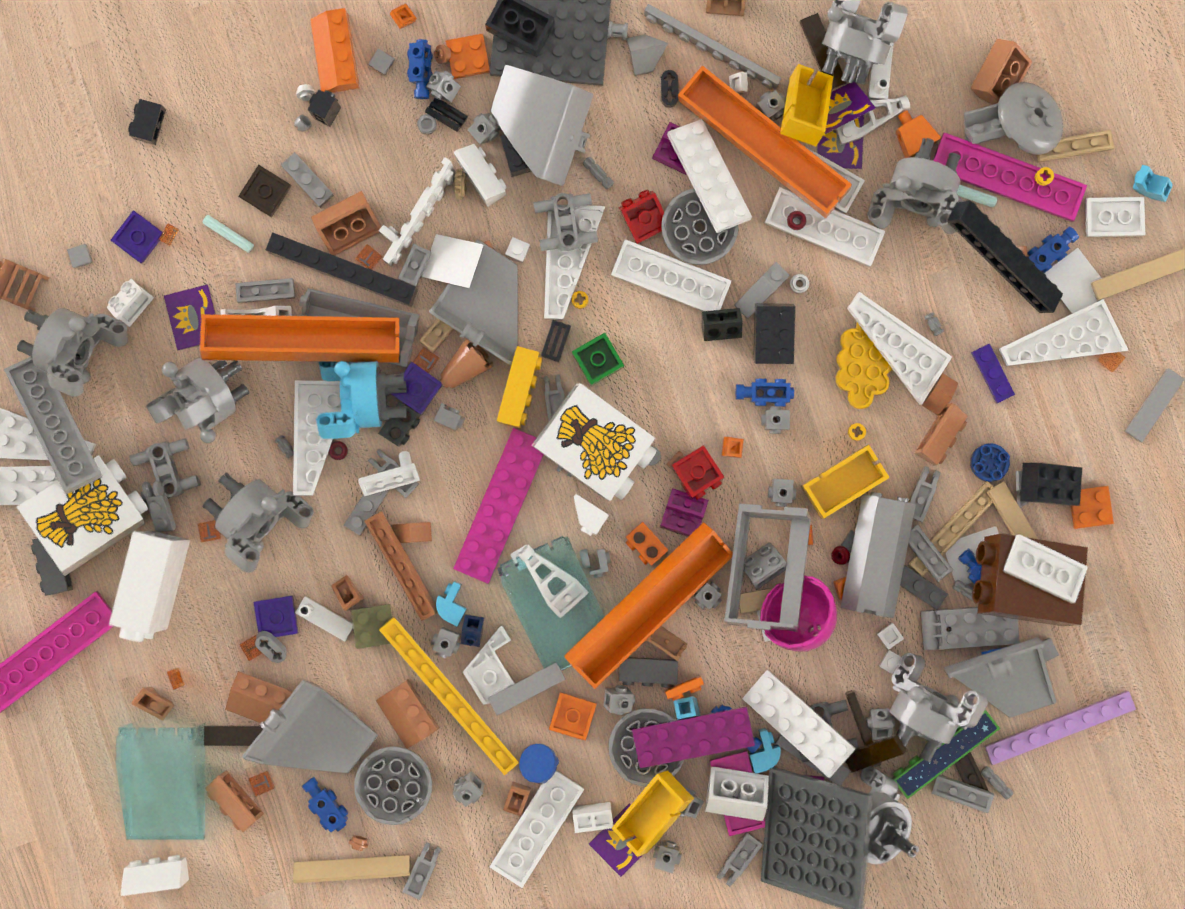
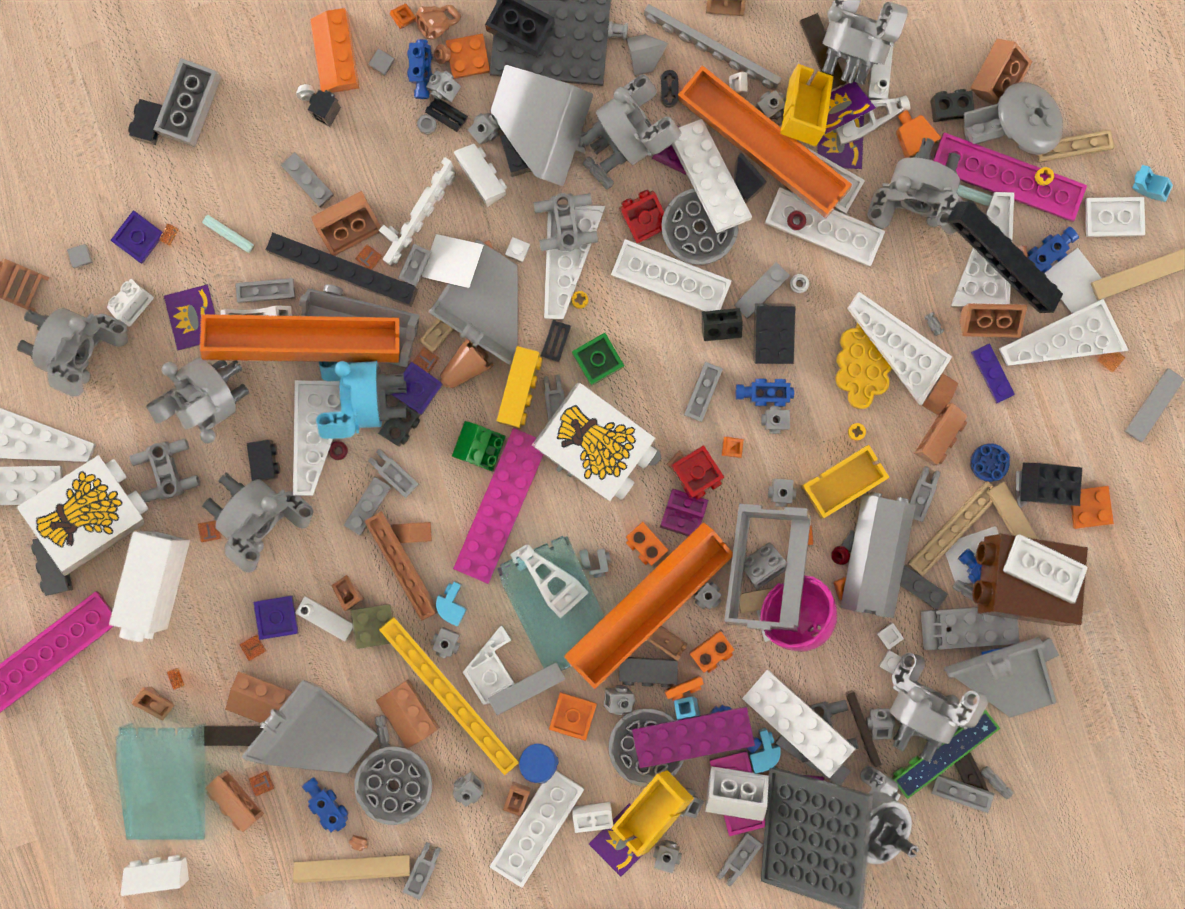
light grey plate [4,357,102,495] -> none
light grey hinge [142,481,176,532] -> none
dark brown plate [238,164,292,218] -> none
light grey beam [255,631,287,663] -> none
light grey piece [275,435,294,458] -> none
light grey hinge [294,114,311,132] -> none
white piece [358,451,420,496] -> none
light grey brick [434,403,465,431] -> none
tan gear [455,169,466,200] -> none
dark blue brick [461,614,484,647] -> none
white slope [574,494,609,536] -> none
dark brown tile [845,734,908,772] -> none
light grey tile [908,524,953,582] -> none
lavender plate [984,691,1136,765] -> none
none -> light grey brick [153,58,221,148]
none -> black brick [246,440,280,481]
none -> light grey tile [323,284,343,296]
none -> light grey axle [375,715,390,749]
none -> nougat piece [415,5,461,39]
none -> green slope [452,421,506,472]
none -> light grey piece [580,75,681,174]
none -> light grey plate [684,362,723,422]
none -> orange brick [689,630,734,673]
none -> black slope [734,153,767,203]
none -> pearl dark grey brick [930,89,975,122]
none -> white wing [950,192,1014,307]
none -> nougat slope [960,304,1027,338]

